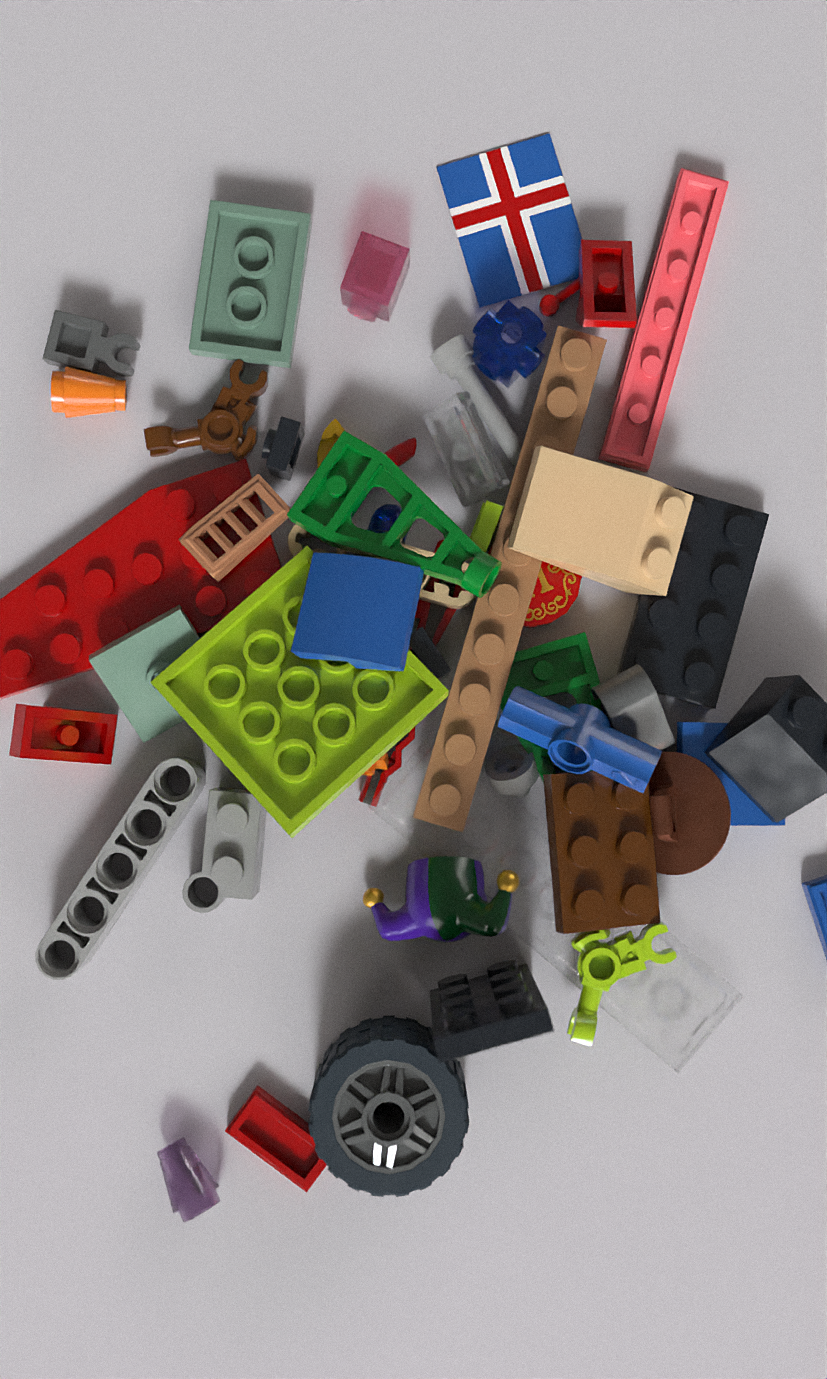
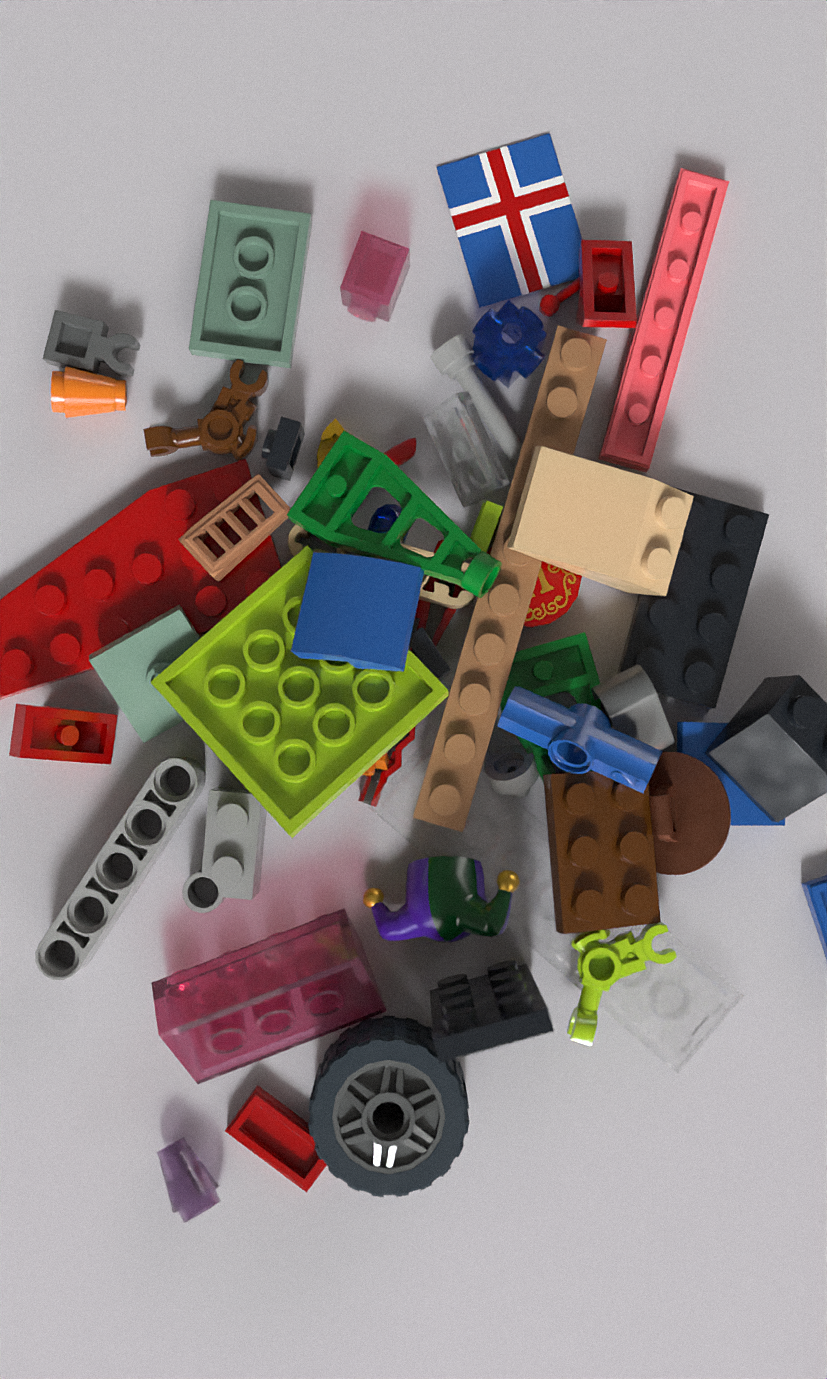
none -> clear pink slope [151,908,387,1084]

